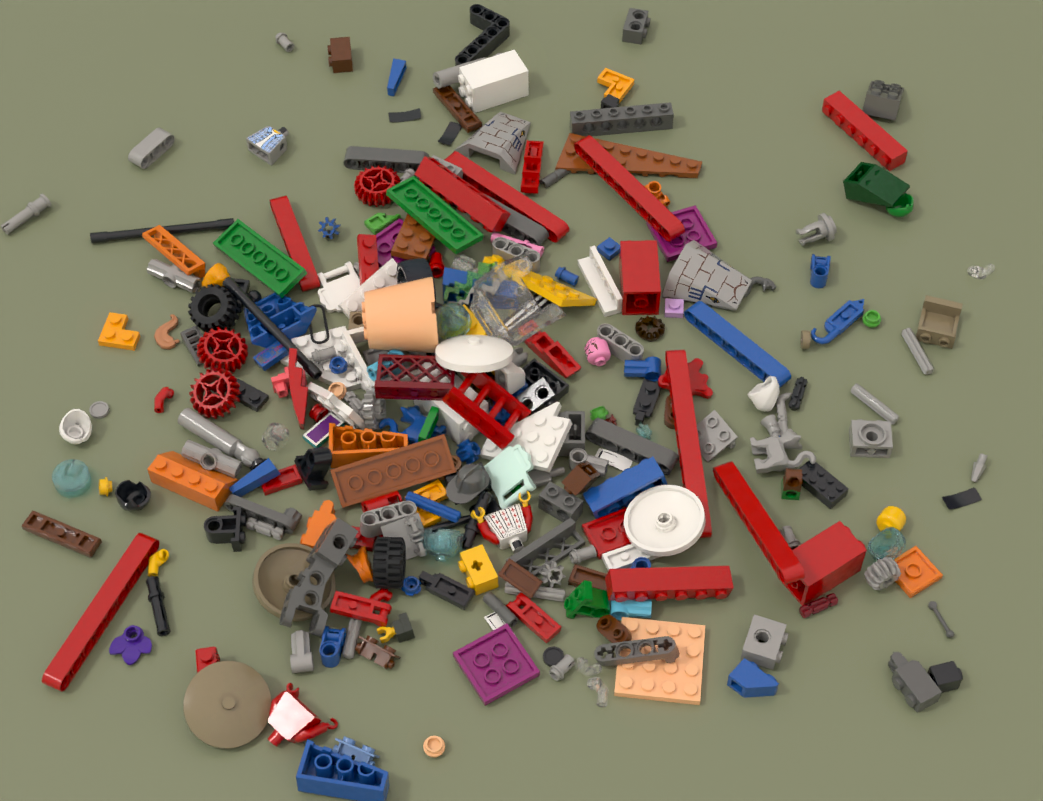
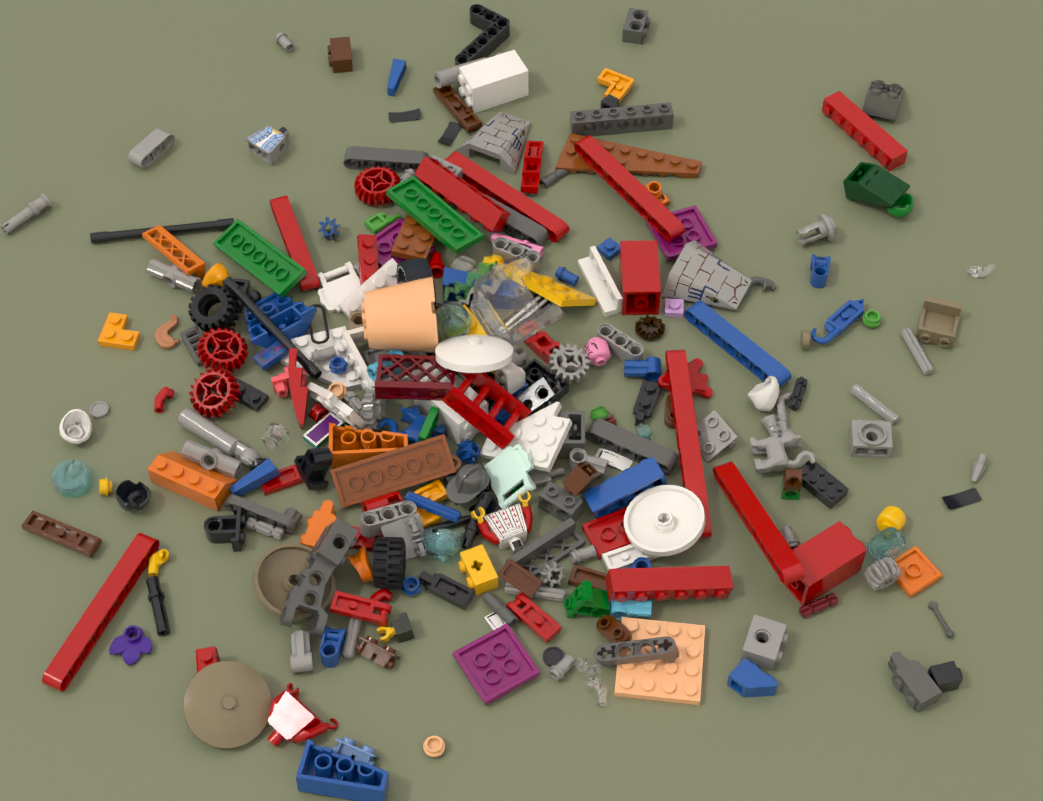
none -> light grey gear [548,343,590,384]

